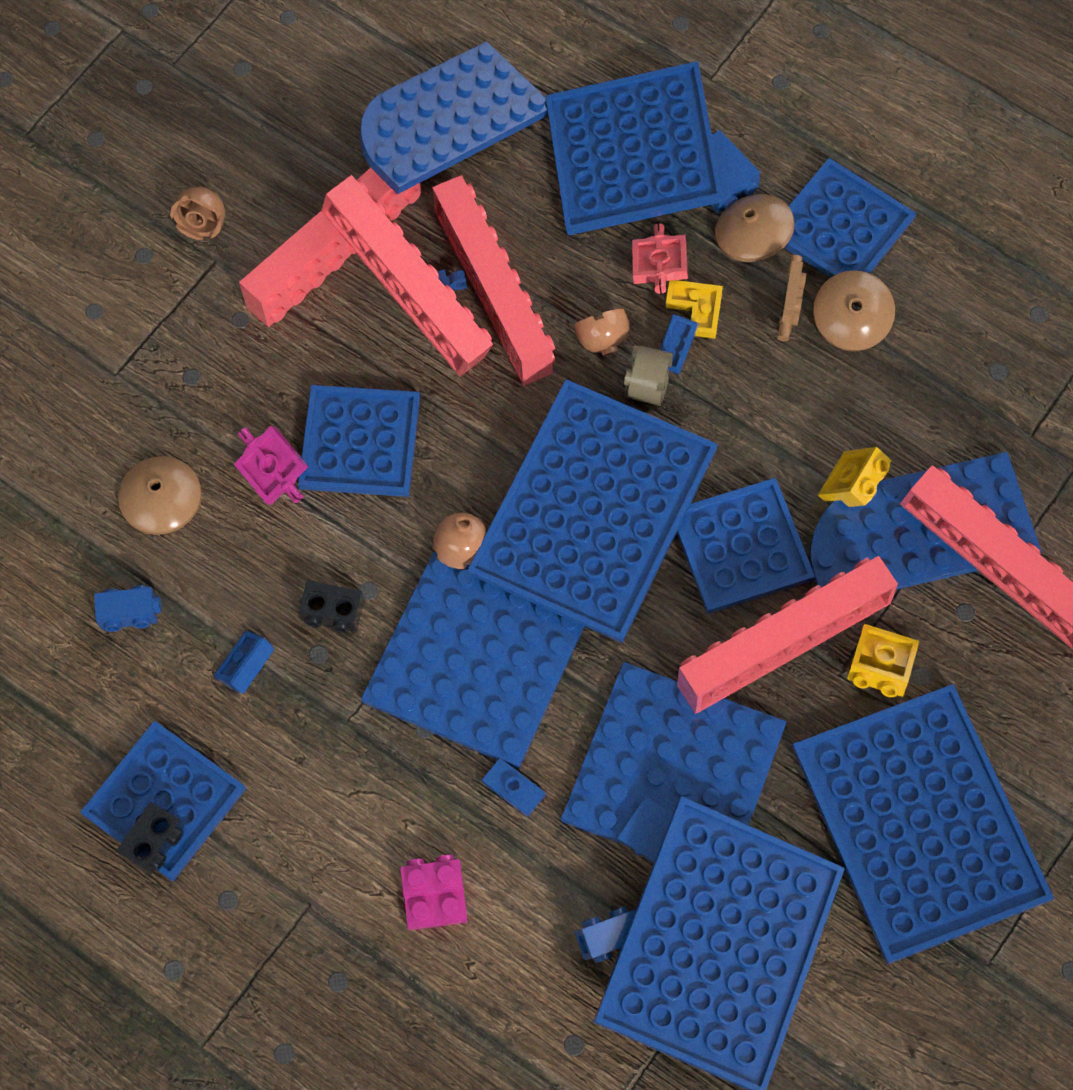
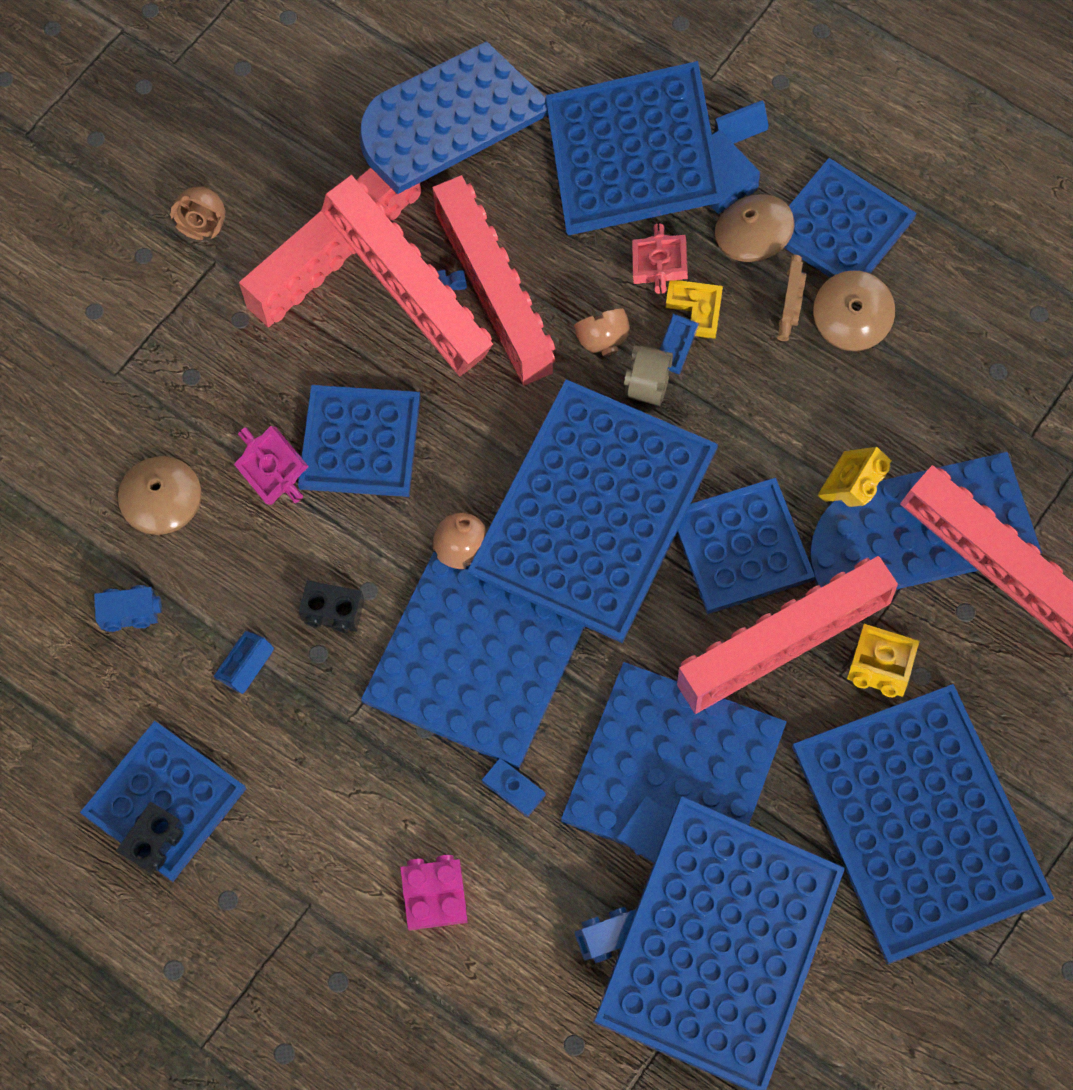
none -> blue slope [714,100,768,144]

